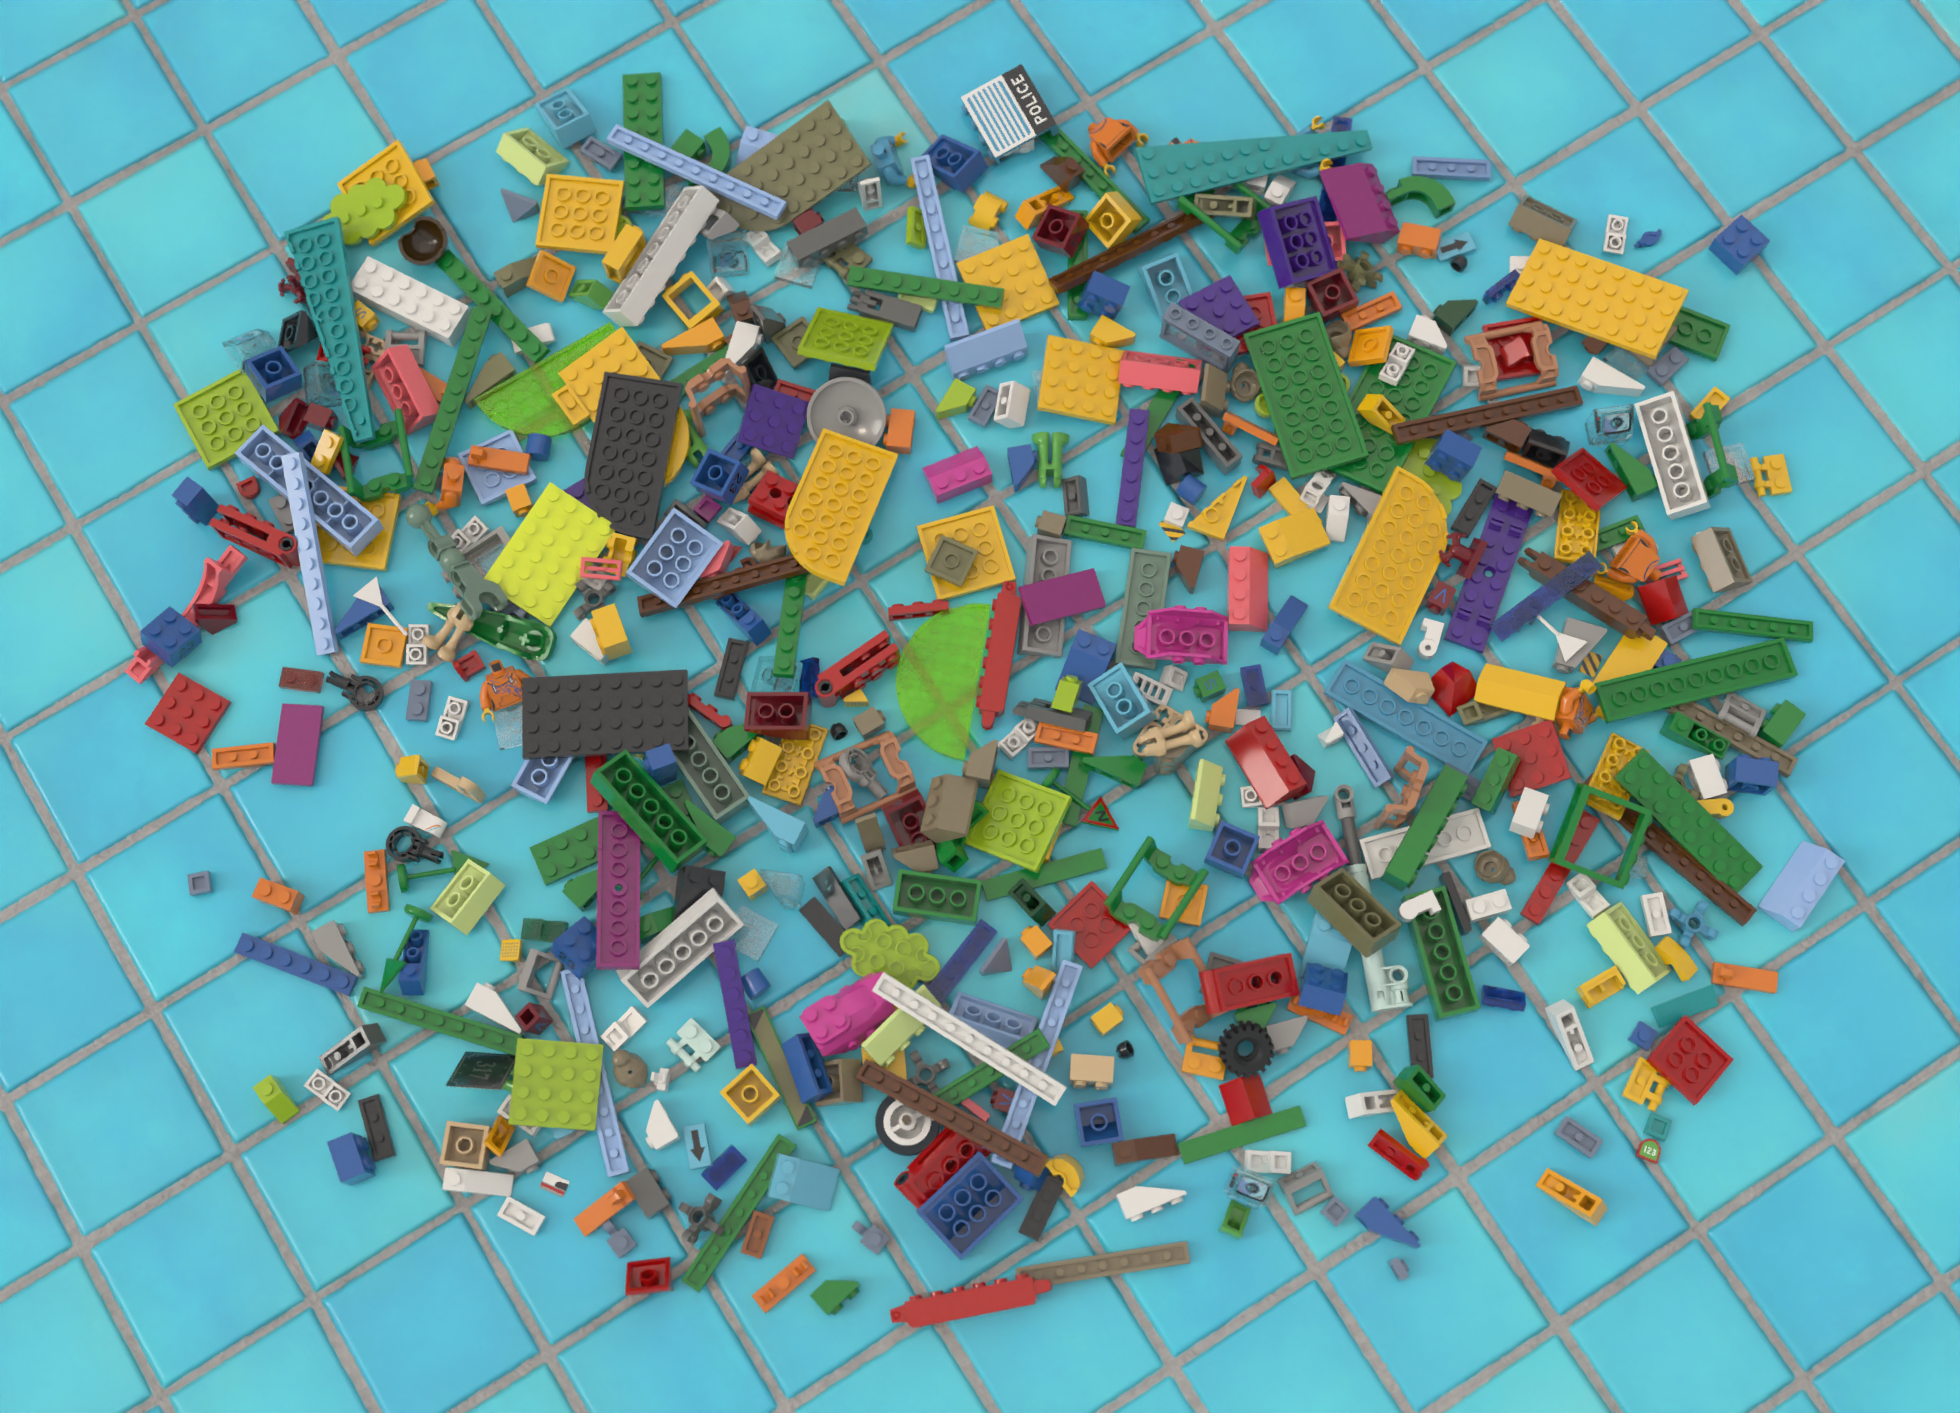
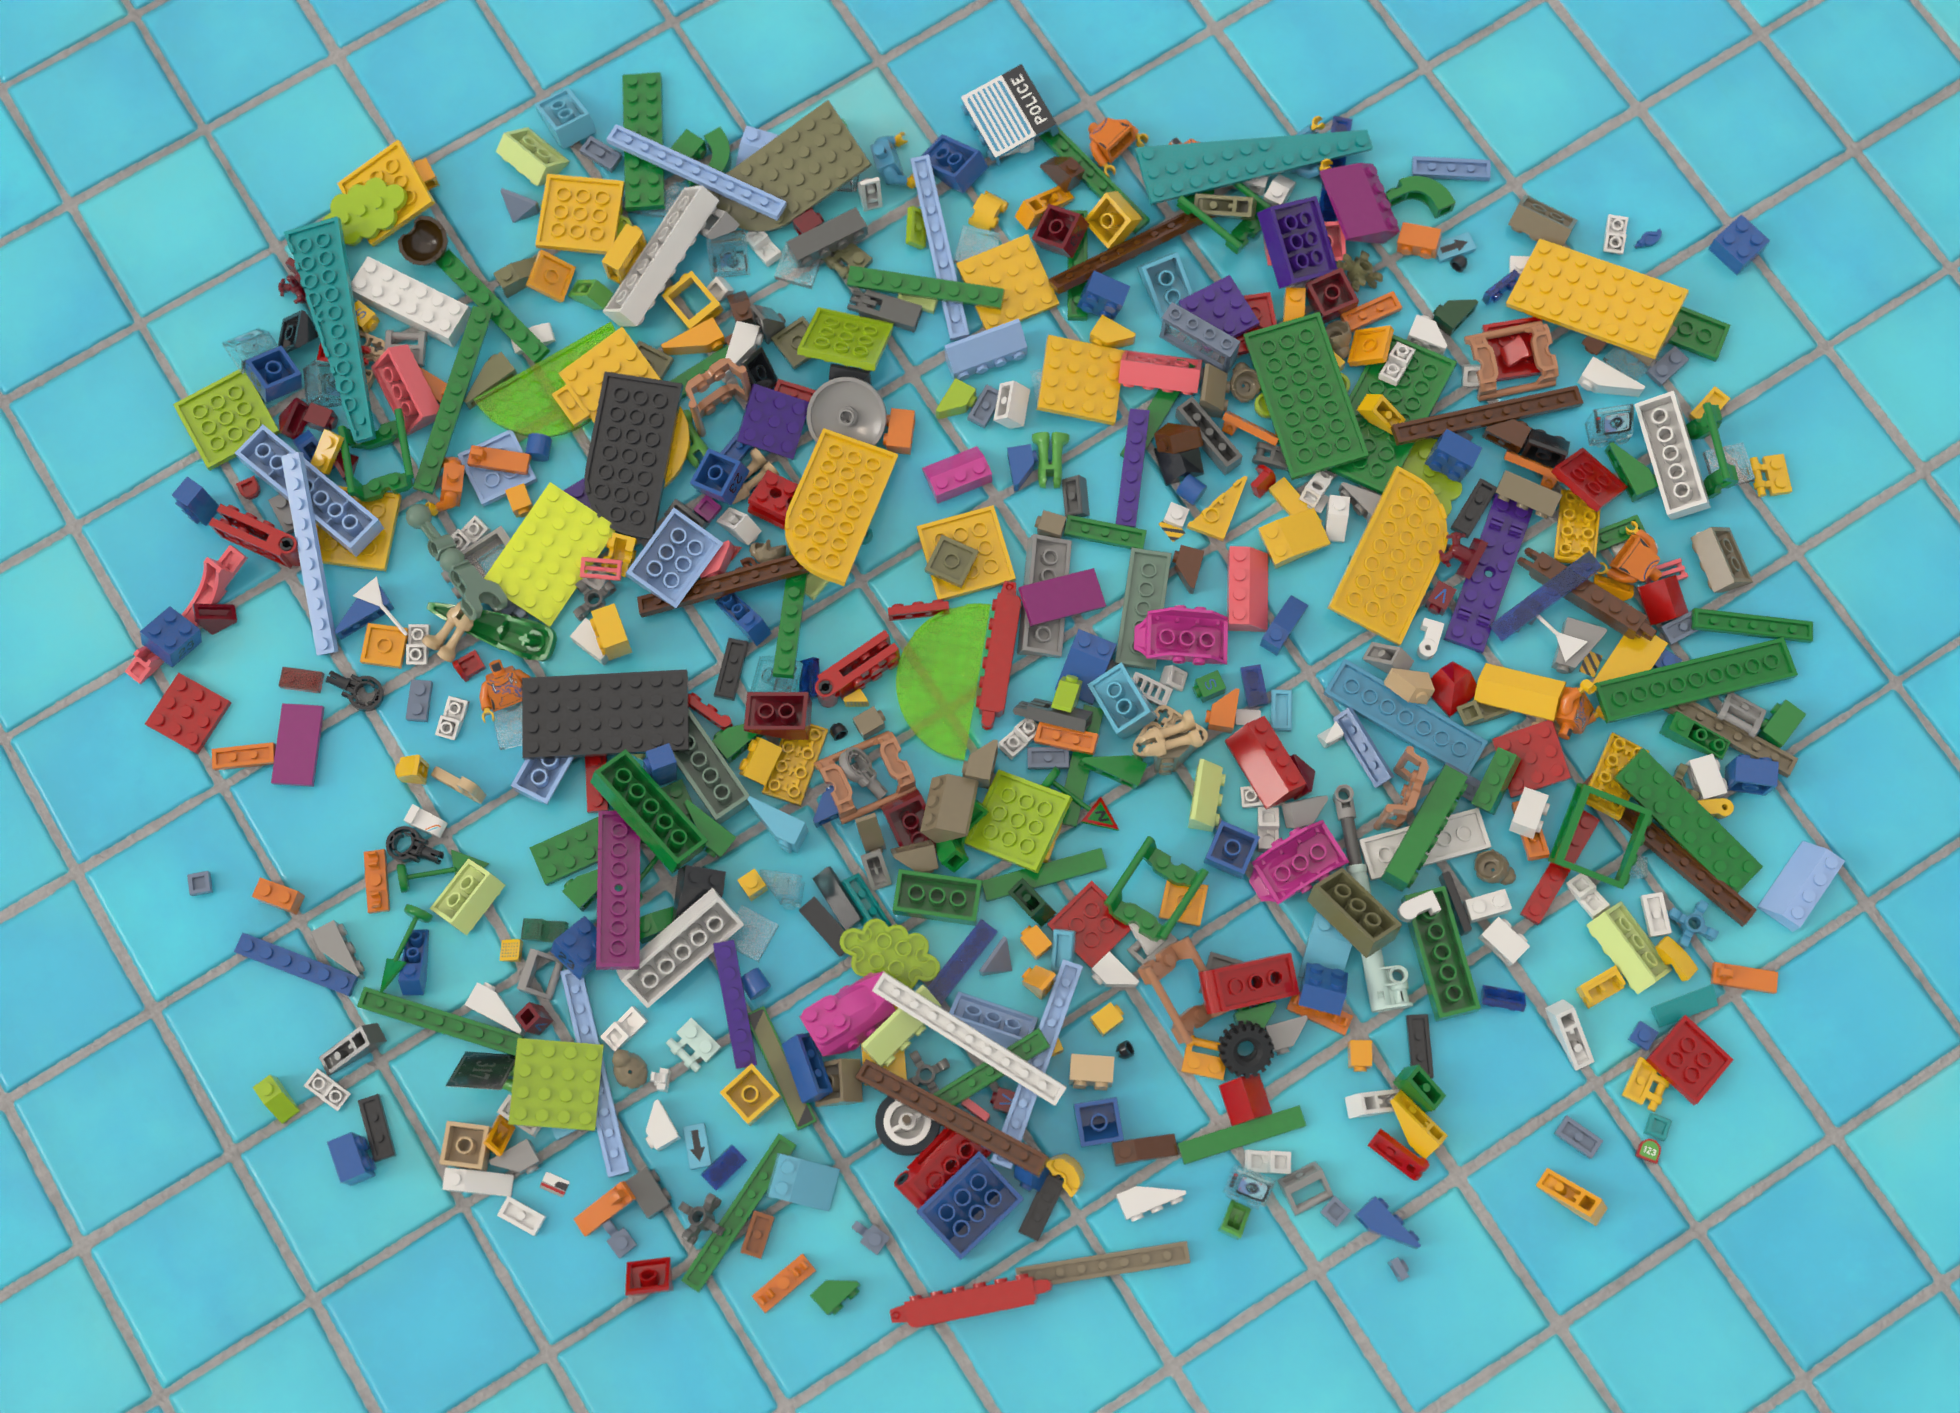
none -> white slope [1091,951,1139,987]

